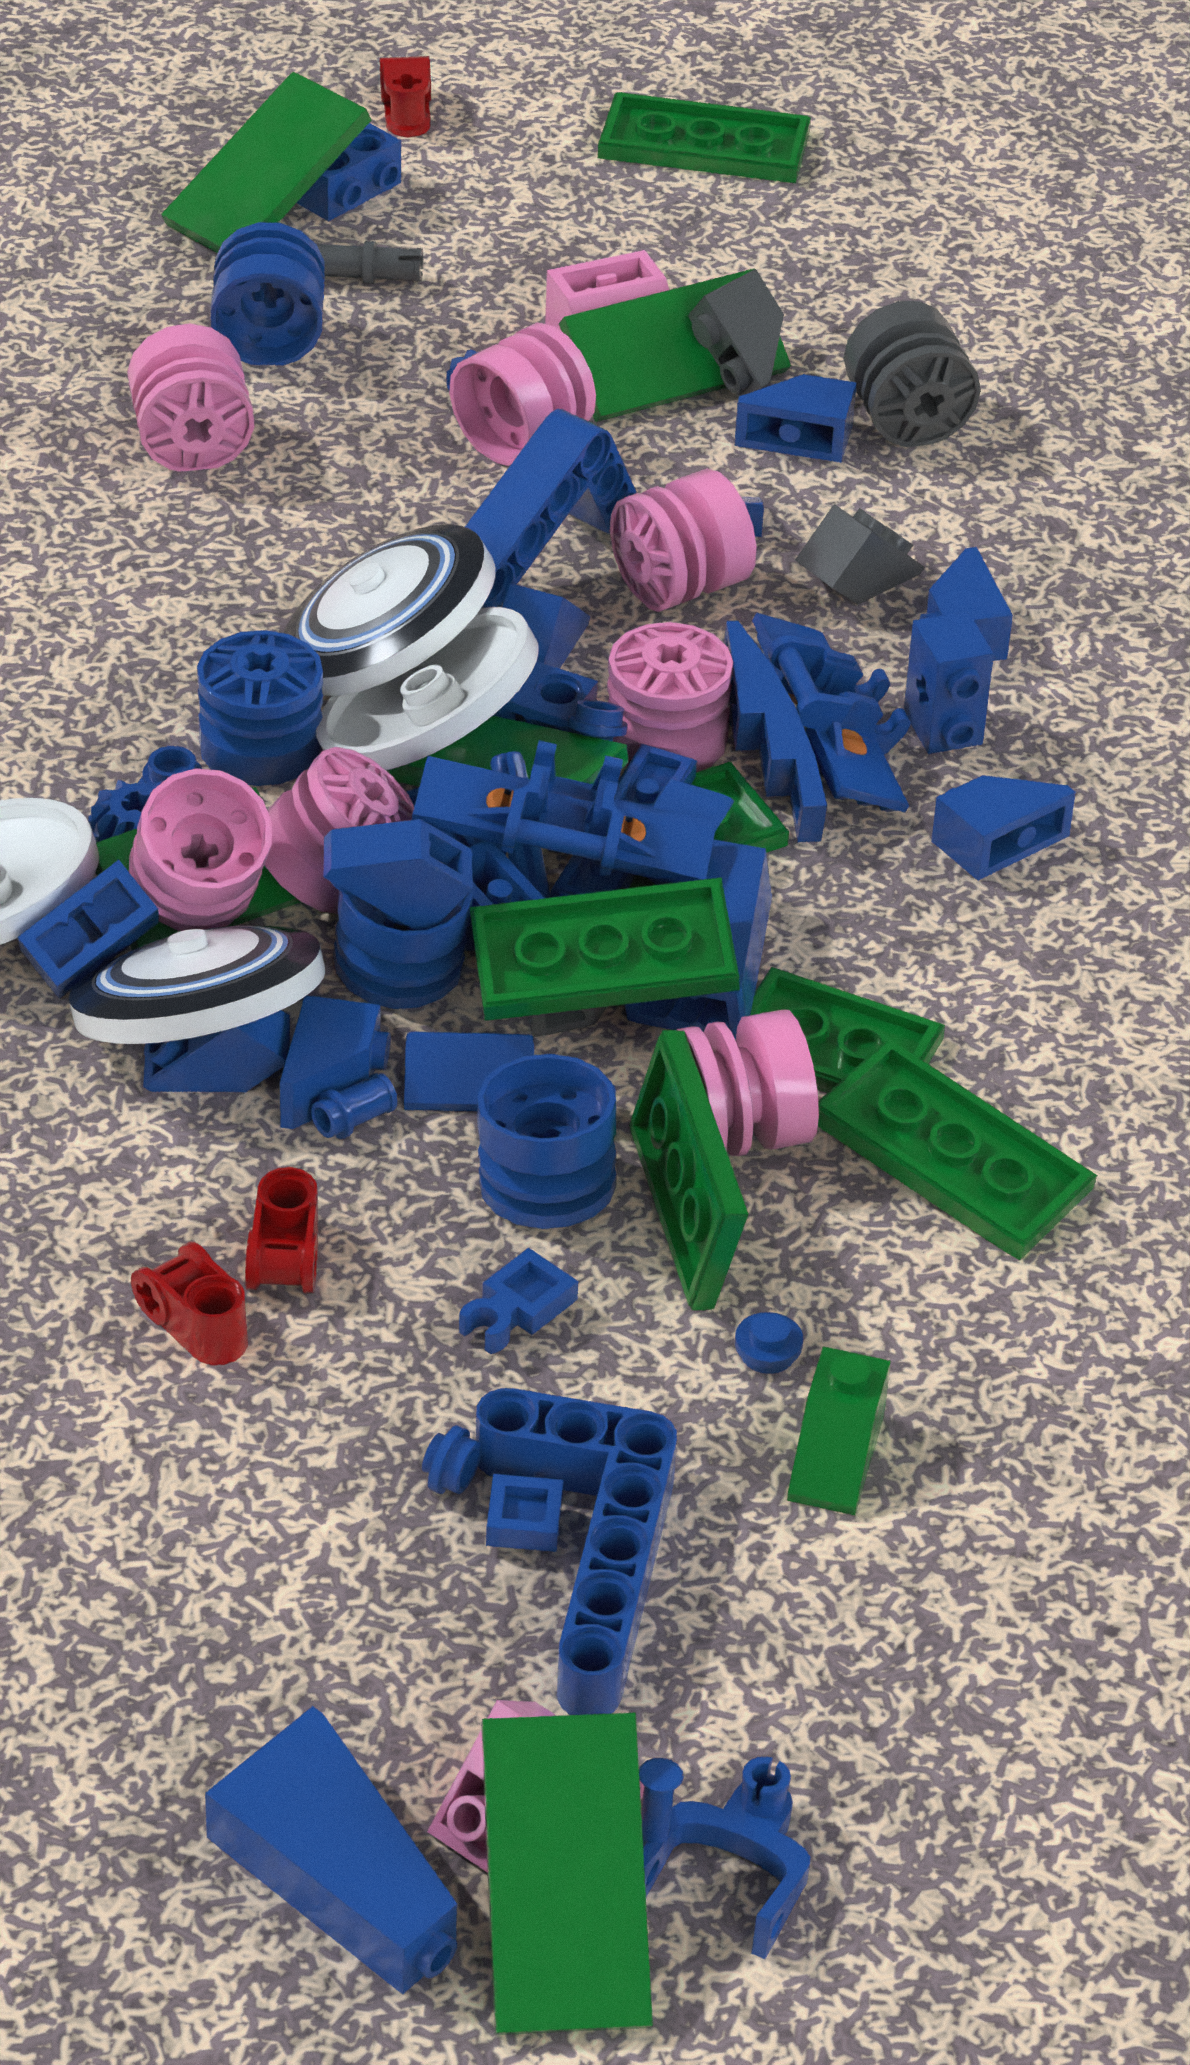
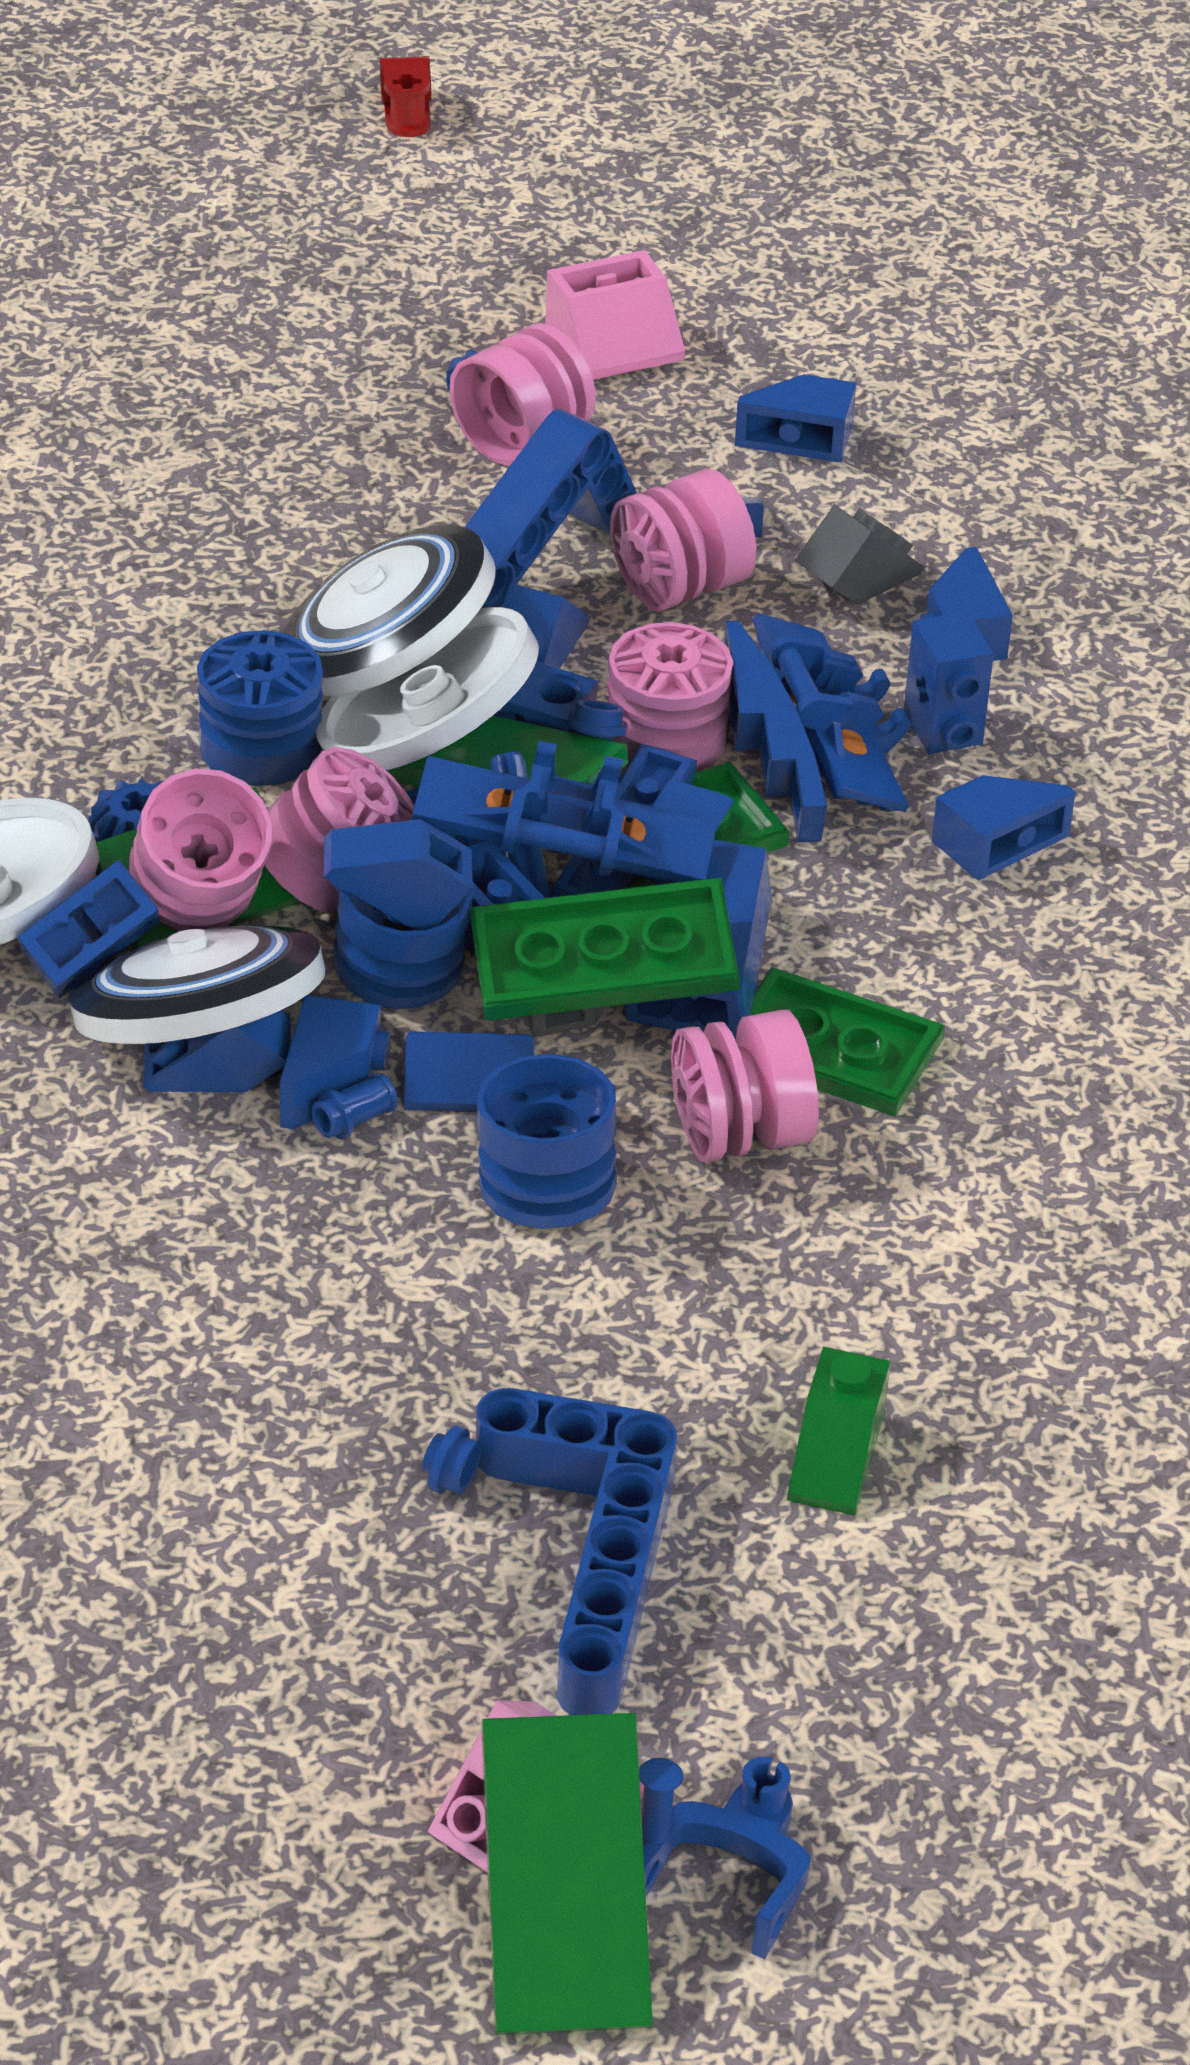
bright pink wheel [127,323,255,472] -> none
red piece [131,1241,248,1365] -> none
blue plate [142,746,202,784] -> none
green tile [161,71,372,253] -> none
blue slope [205,1706,457,1995] -> none
blue wheel [211,222,325,365] -> none
red piece [245,1167,318,1294] -> none
blue brick [297,123,401,221] -> none
dark grey pin [317,241,424,284] -> none
blue plate [459,1248,578,1354] -> none
blue plate [486,1474,564,1552] -> none
green tile [559,268,791,422] -> none
green tile [597,92,811,183] -> none
green tile [629,1030,749,1311] -> none
dark grey slope [688,269,784,398] -> none
blue plate [735,1312,803,1374] -> none
green tile [818,1038,1098,1260] -> none
dark grey wheel [843,301,981,447] -> none

